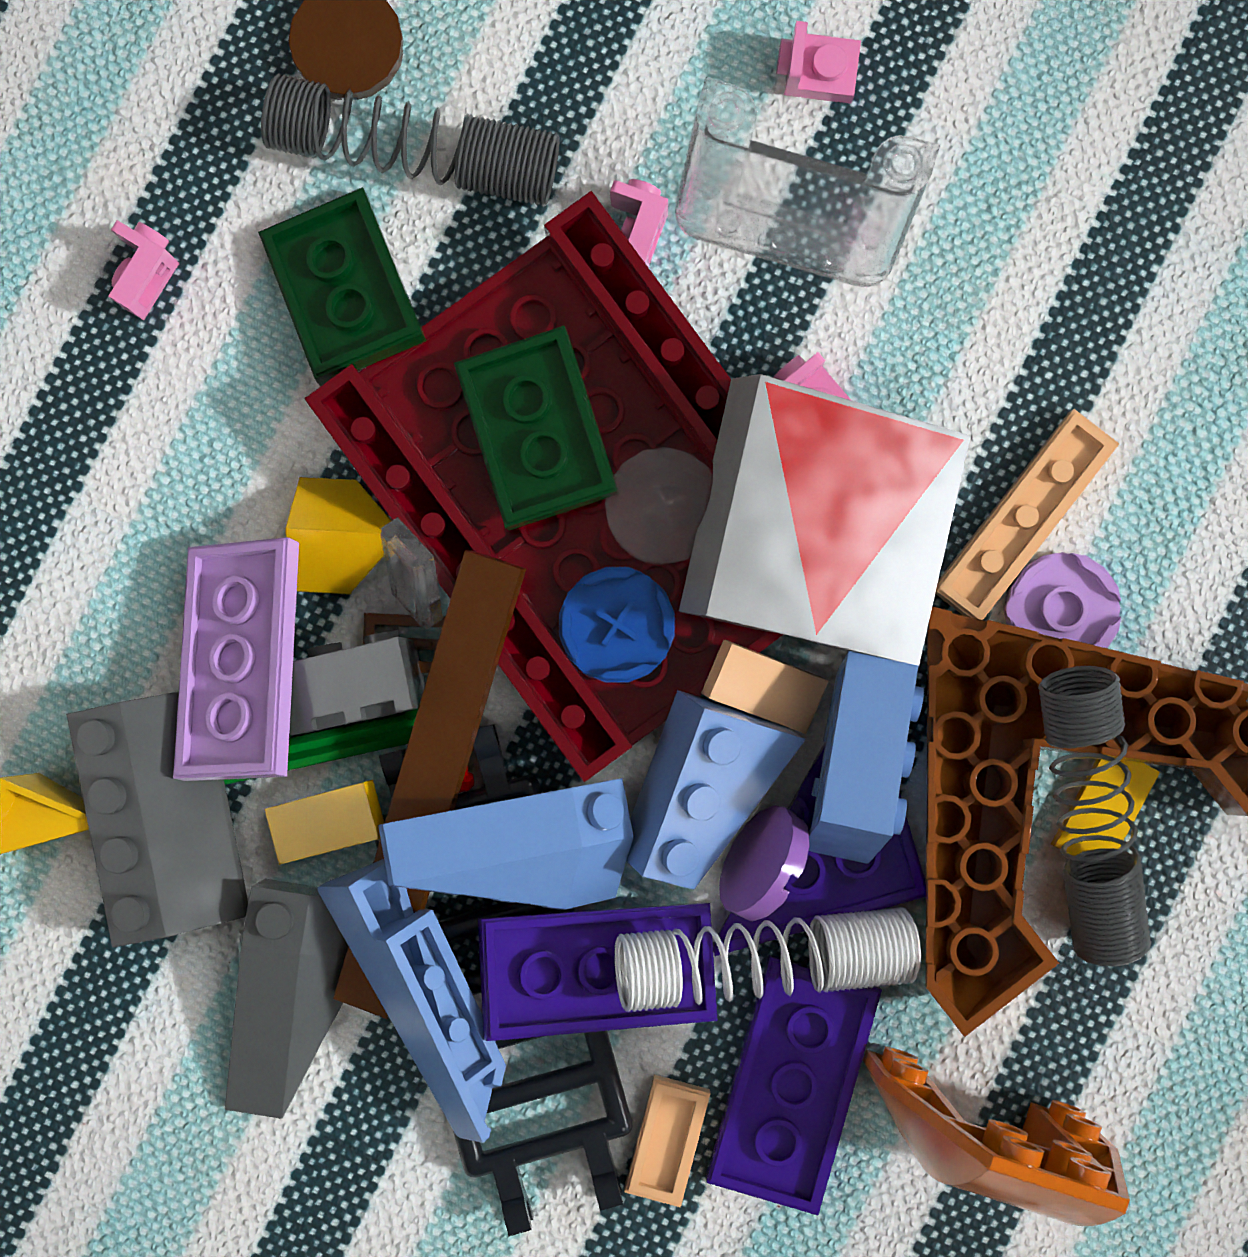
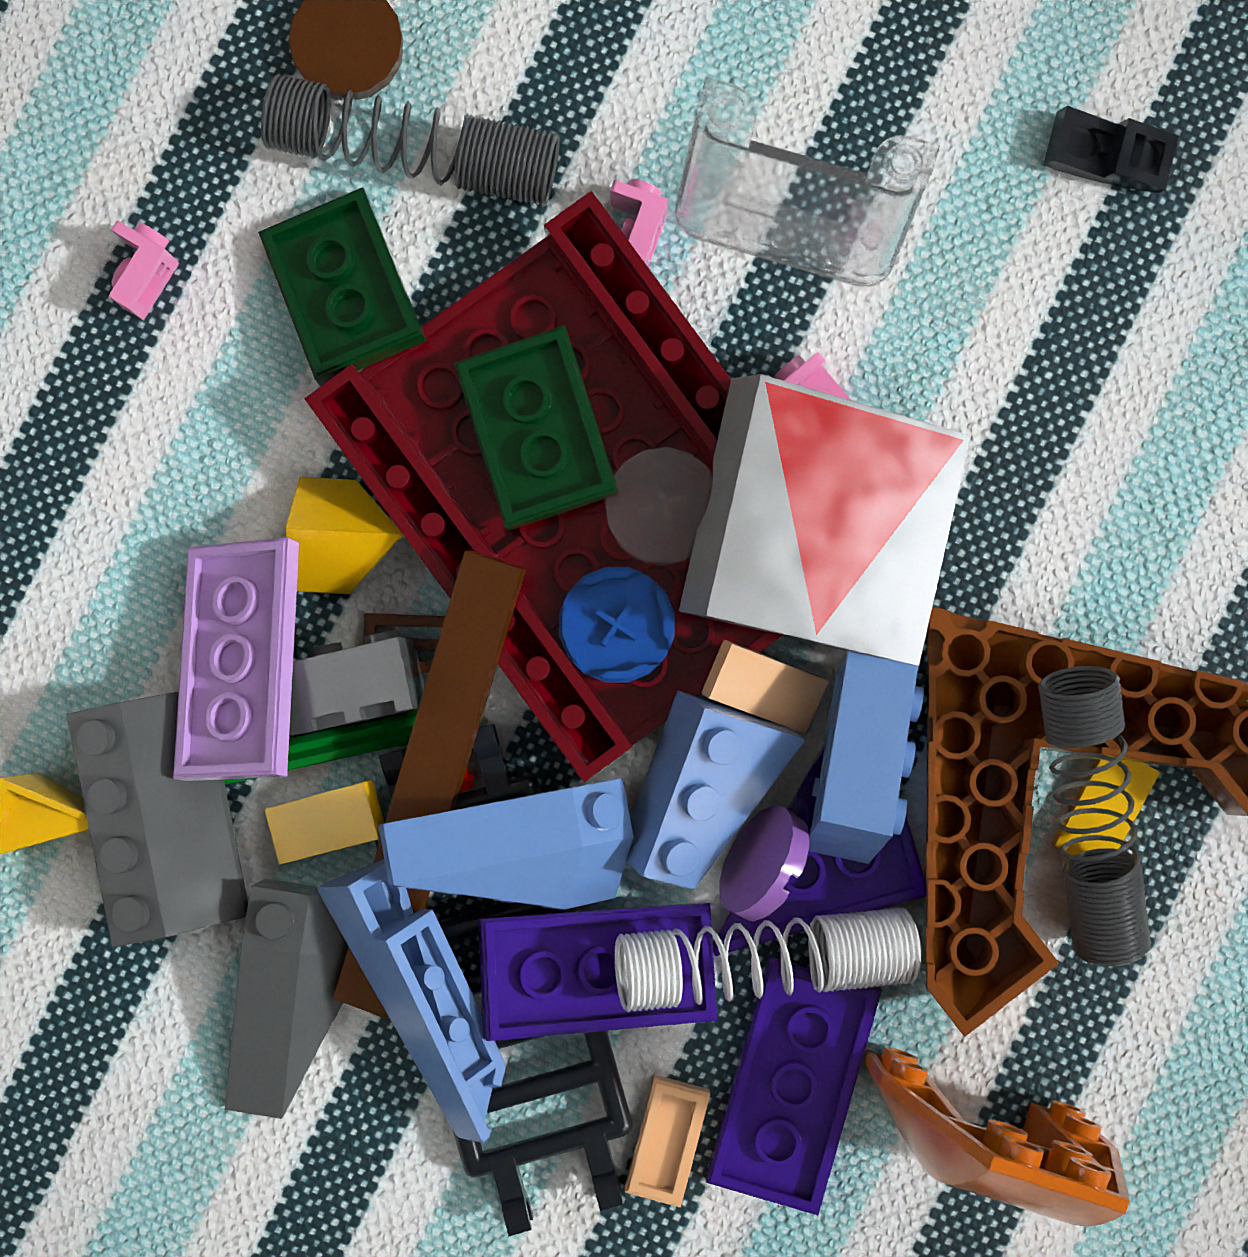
clear tile [380,517,443,629] -> none
bright pink bracket [776,21,861,104] -> none
light nougat tile [935,409,1119,620] -> none
lavender tile [1003,552,1121,648] -> none
none -> black slope [1043,106,1179,193]

